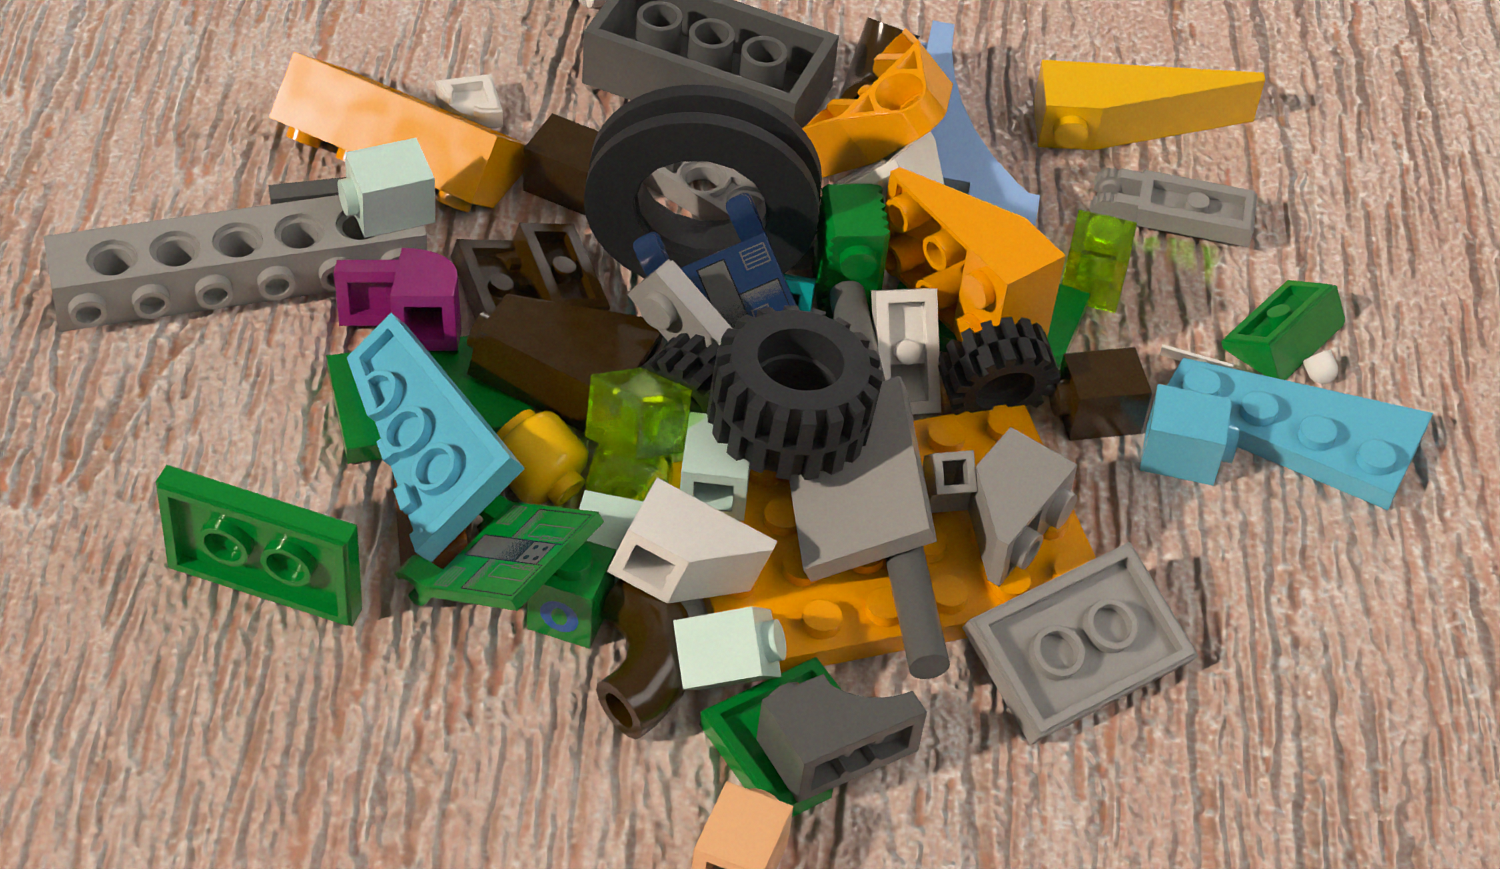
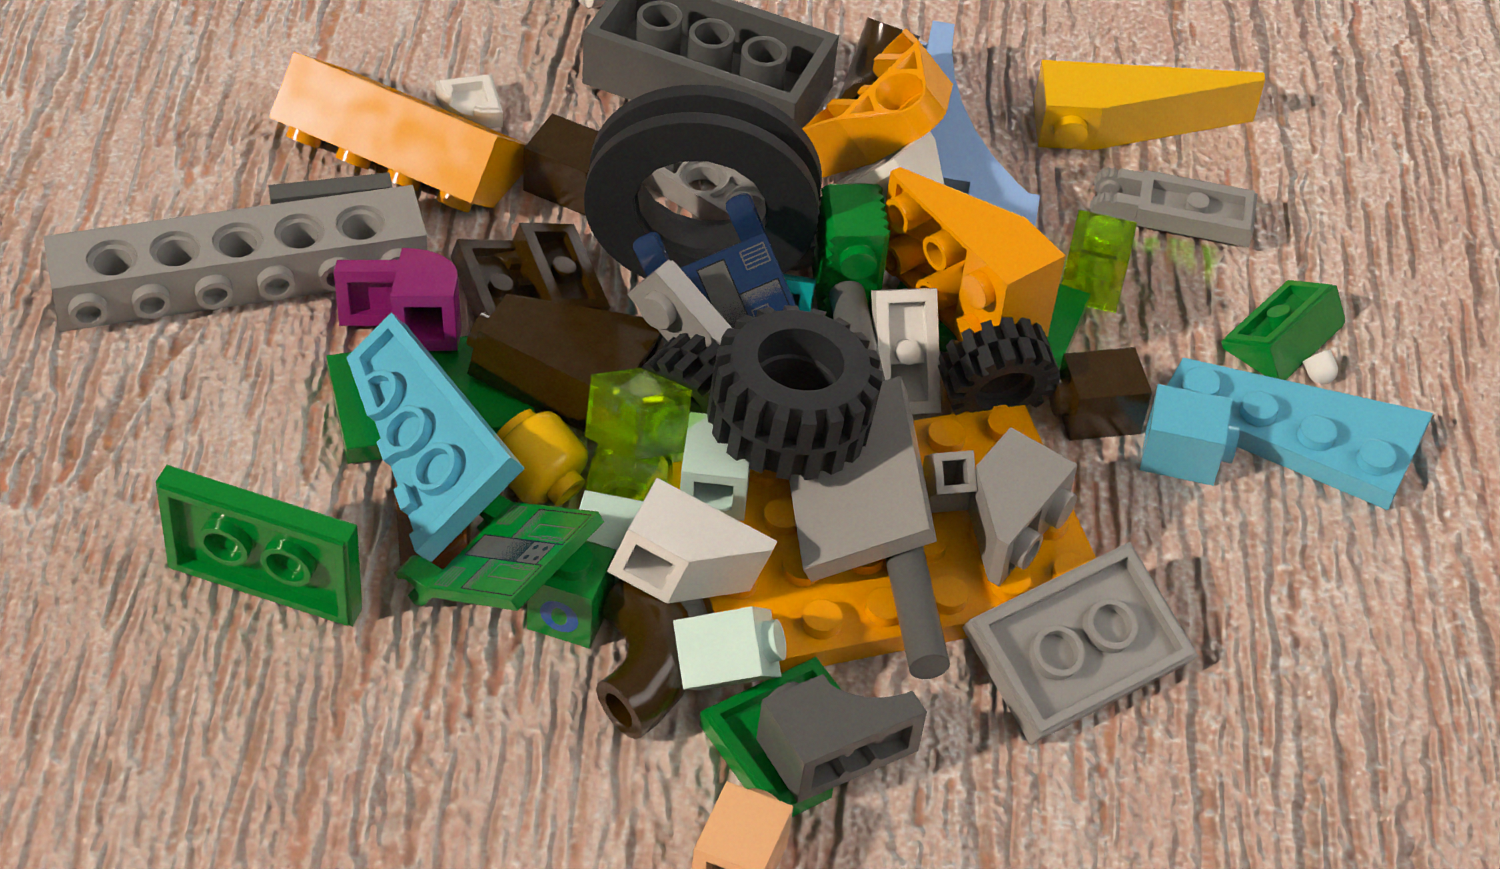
light aqua brick [338,138,436,238] -> none
white piece [1160,344,1234,368] -> none

